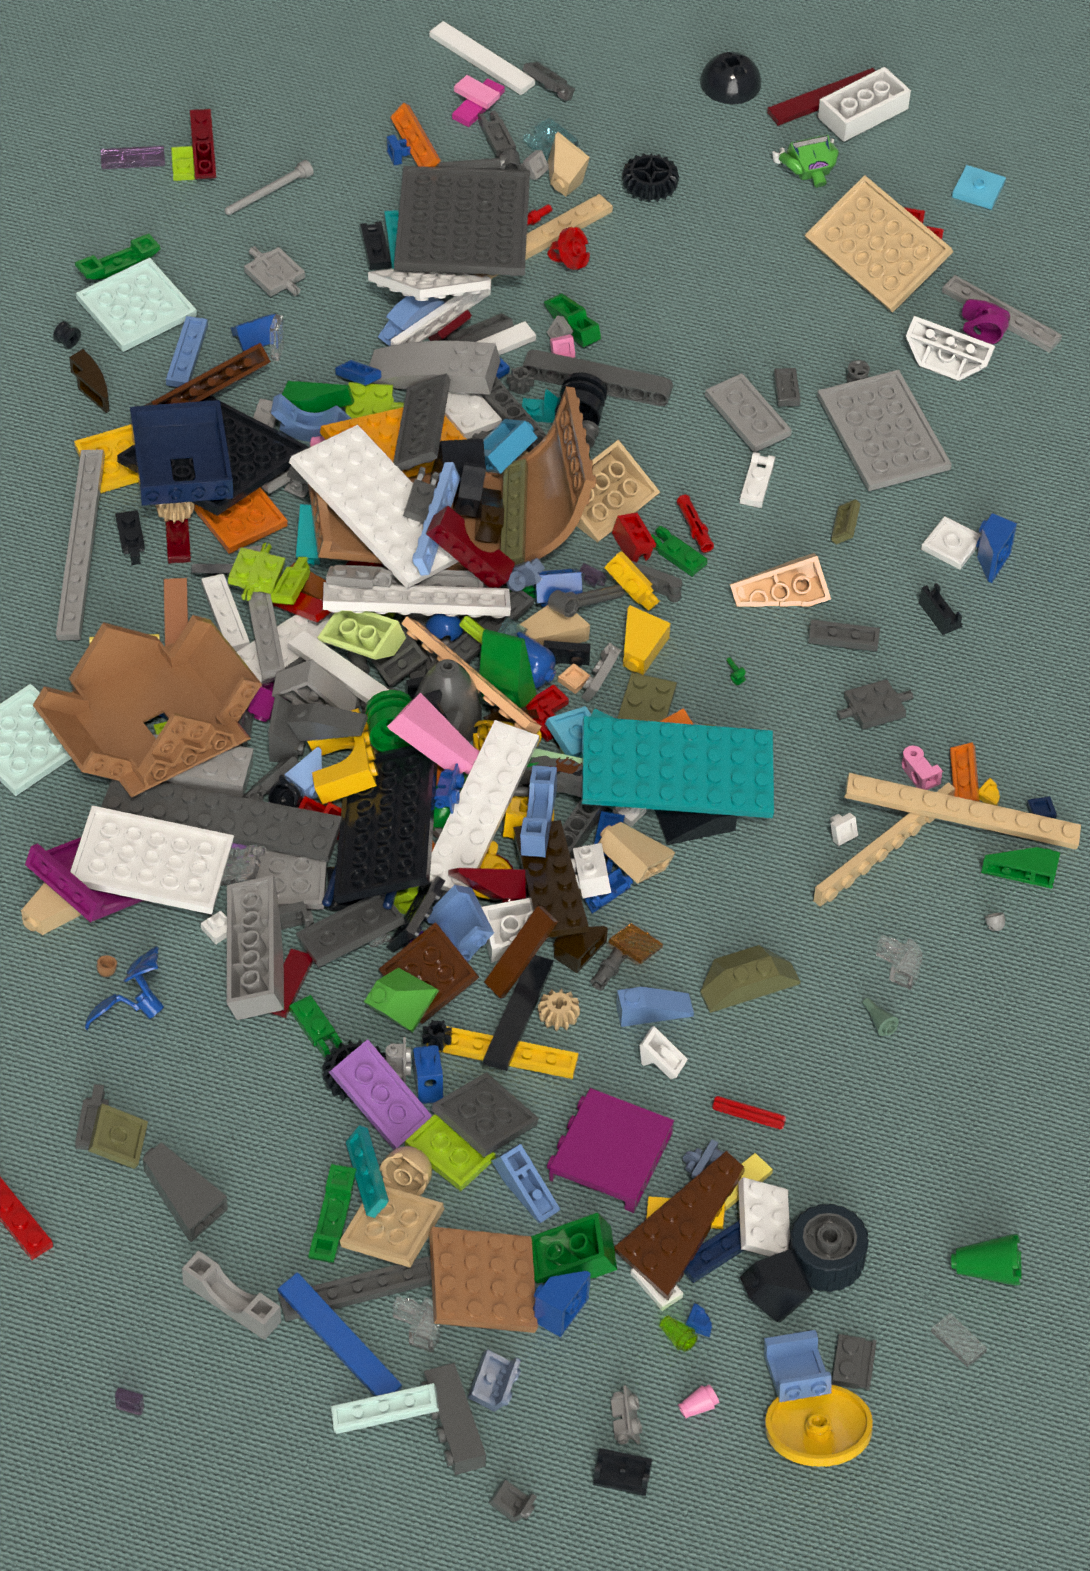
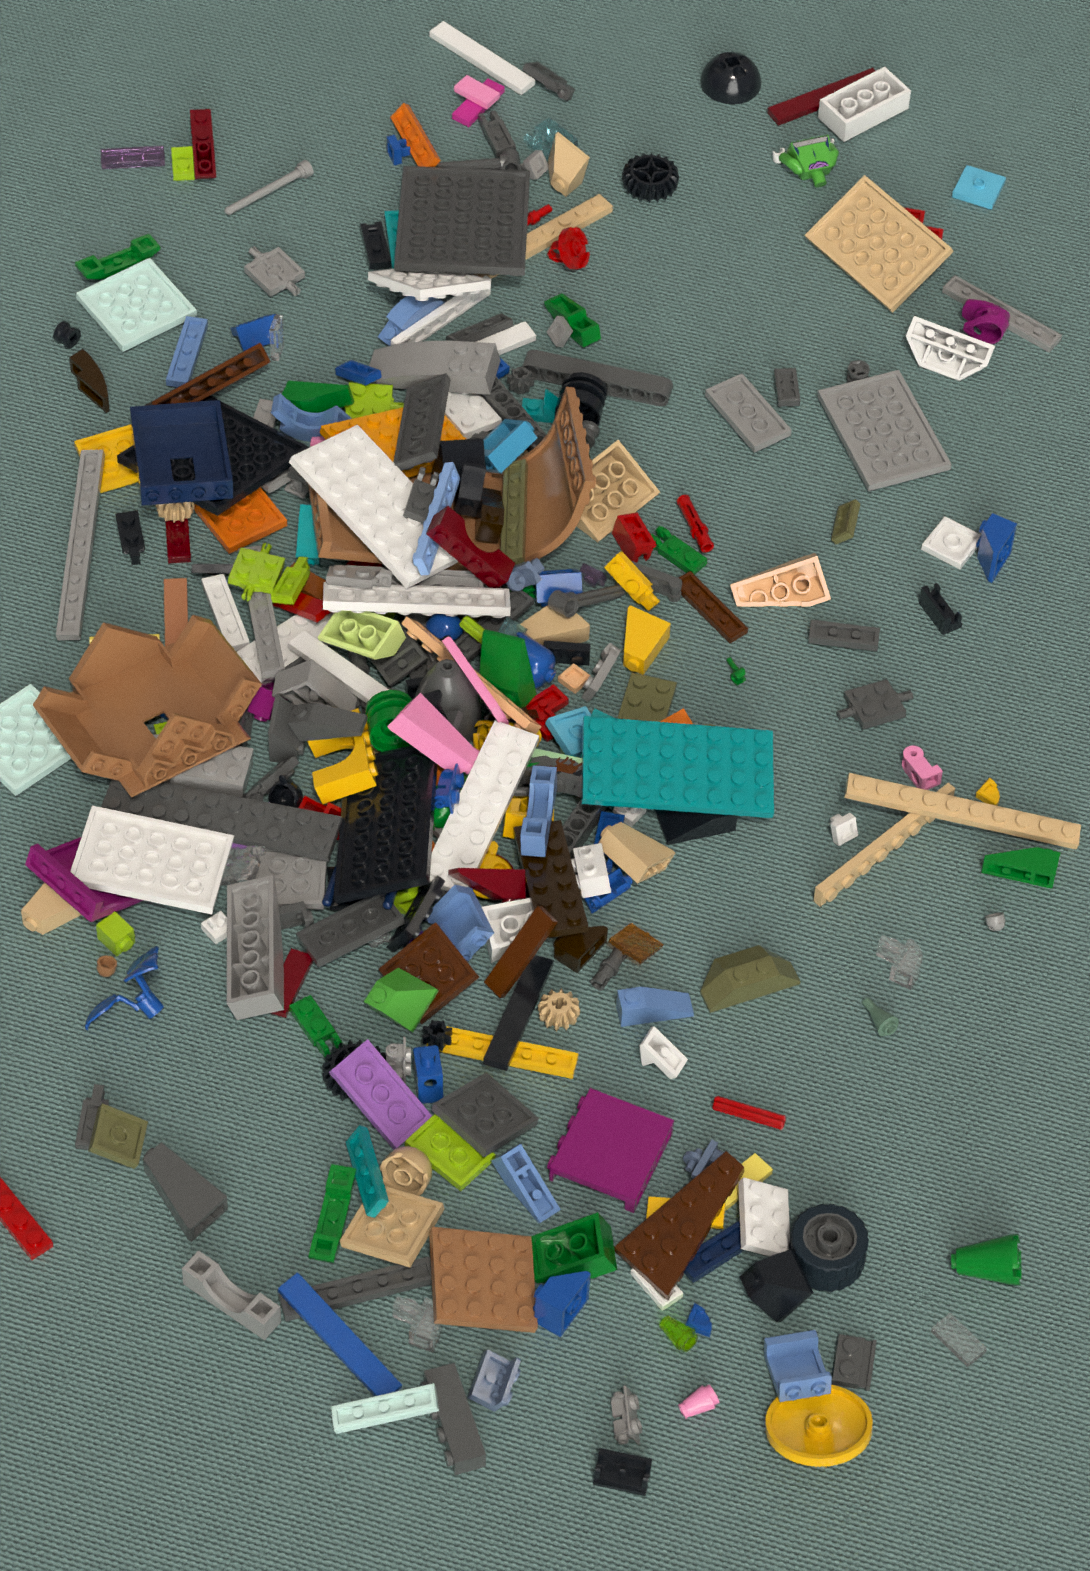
clear purple tile [115,1388,144,1415] -> none
light blue slope [285,747,322,799] -> none
dark red tile [428,309,472,341] -> none
dark grey bracket [489,1480,537,1523] -> none
bright pink plate [550,334,576,358] -> none
white plate [740,452,776,508] -> none
orange tile [950,742,980,802] -> none
dark blue tile [1026,796,1057,819] -> none
none -> lime brick [96,911,135,957]
none -> bright pink tile [442,636,509,724]
none -> reddish brown tile [679,571,748,644]

